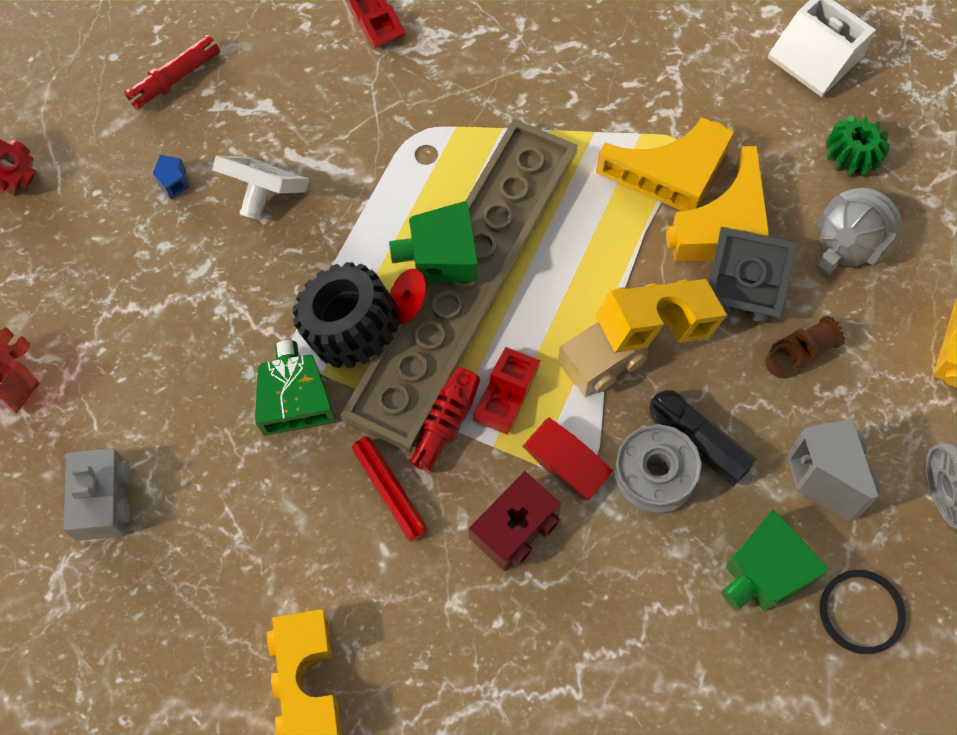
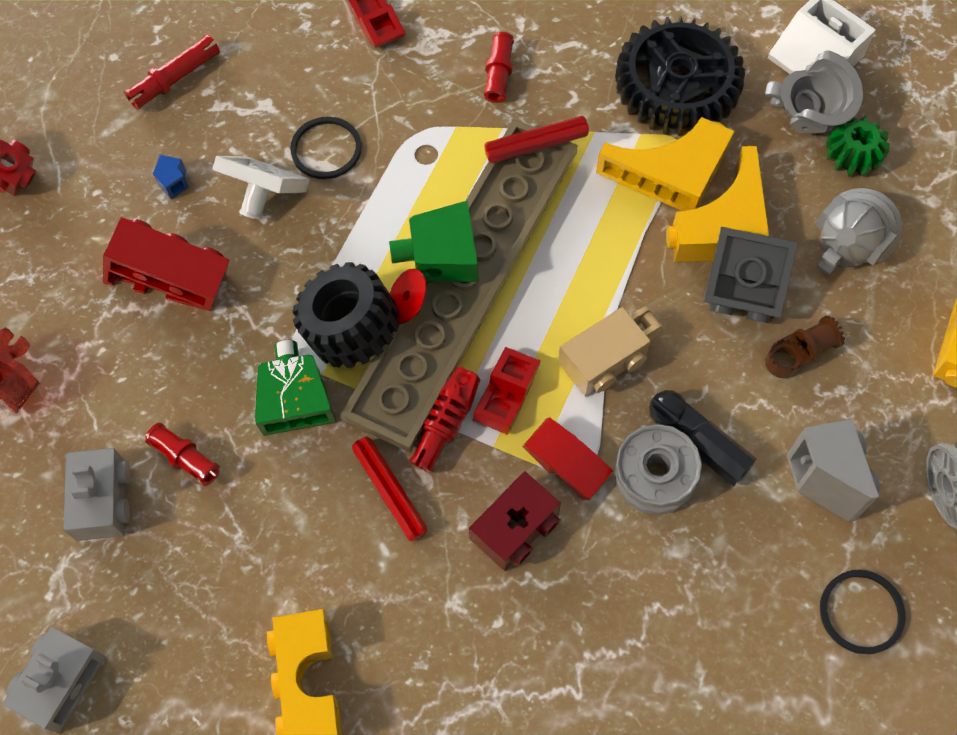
yellow arch [596,279,727,353] -> none
green torso [721,509,830,611] -> none
none -> light grey brick [1,627,106,734]
none -> red wedge [103,217,230,311]
none -> red pin [145,423,220,486]
none -> black piece [290,117,361,179]
none -> red pin [484,32,514,103]
none -> red axle [484,116,589,163]
none -> black gear [615,16,745,136]
none -> light grey helmet [765,50,863,134]

